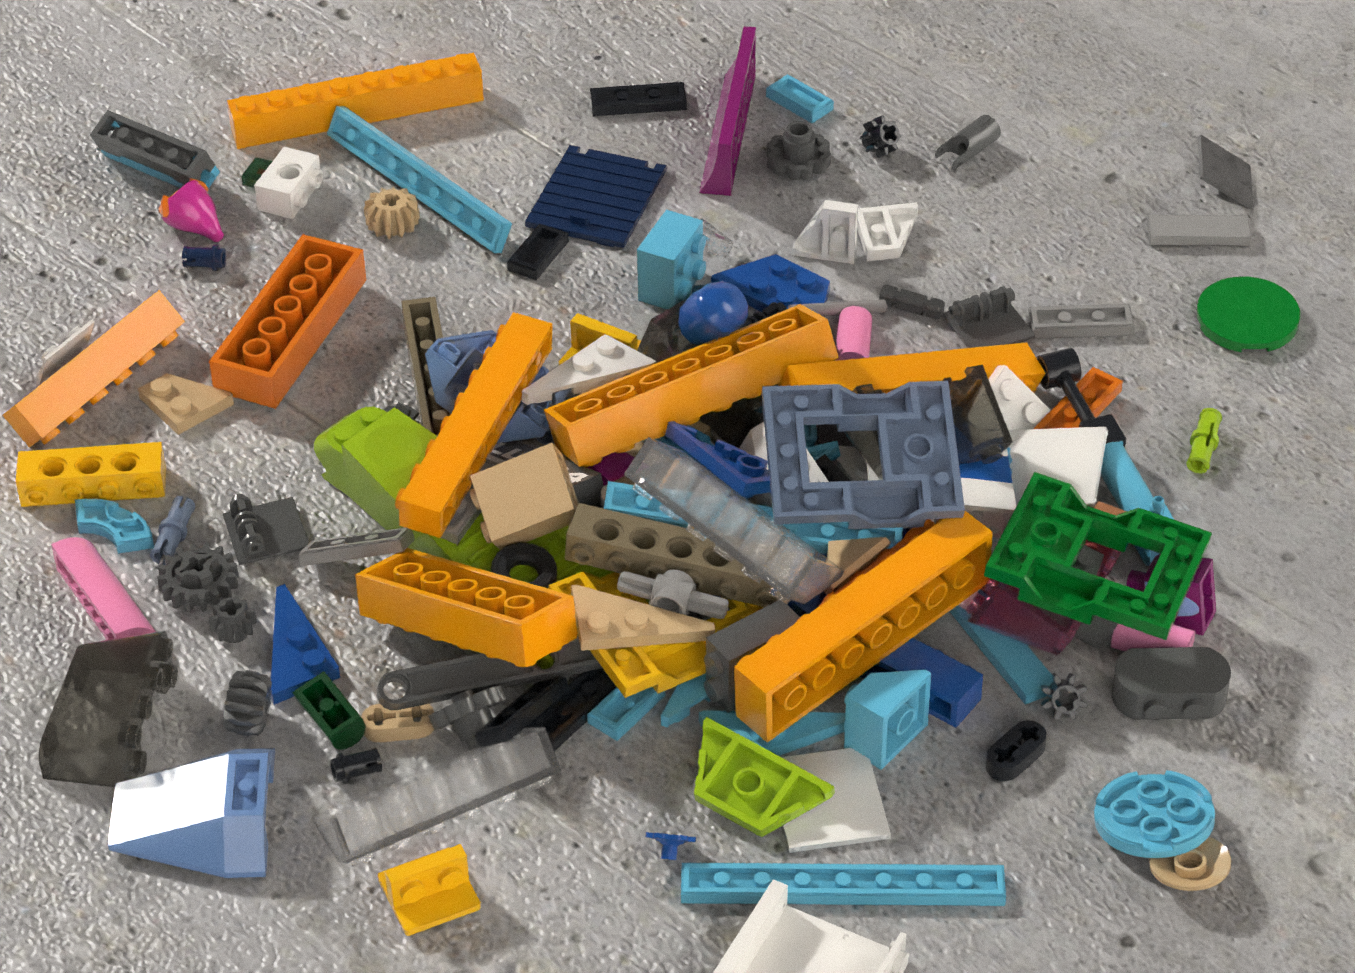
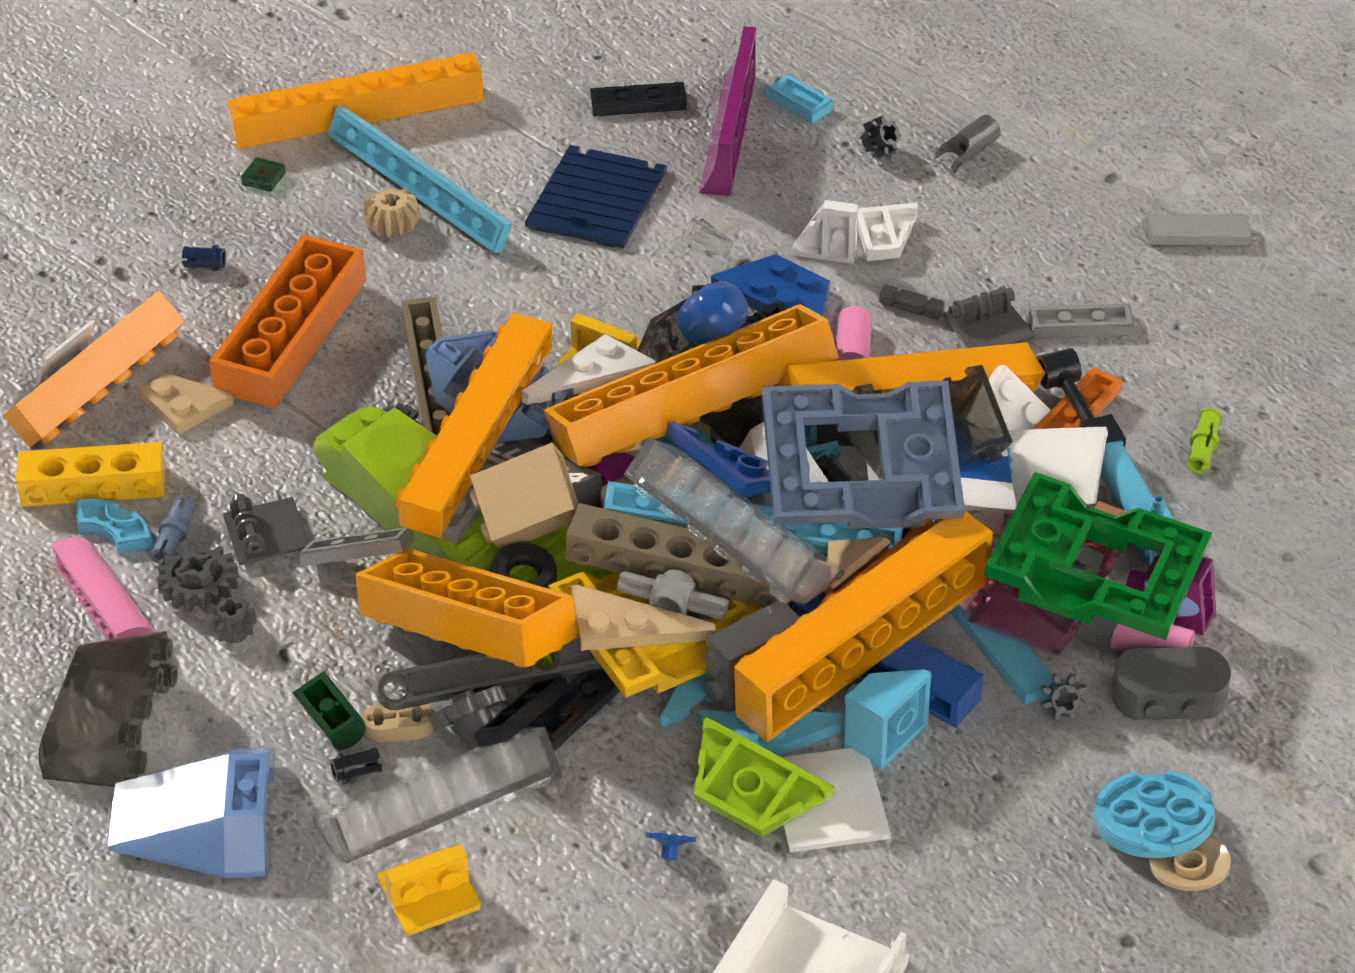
dark grey piece [90,110,220,188] -> none
dark pink hat [158,178,224,242] -> none
dark grey gear [223,670,272,736] -> none
white brick [254,147,323,219] -> none
blue wing [271,584,341,705] -> none
black tile [507,224,569,280] -> none
medium azure tile [587,687,666,741] -> none
medium azure brick [637,210,706,312] -> none
medium azure tile [681,863,1006,906] -> none
dark grey plant [766,121,831,180] -> none
light grey bar [788,299,887,316] -> none
black beam [986,720,1047,781] -> none
flat silver piece [1197,134,1254,209] -> none
green tile [1197,276,1300,352] -> none

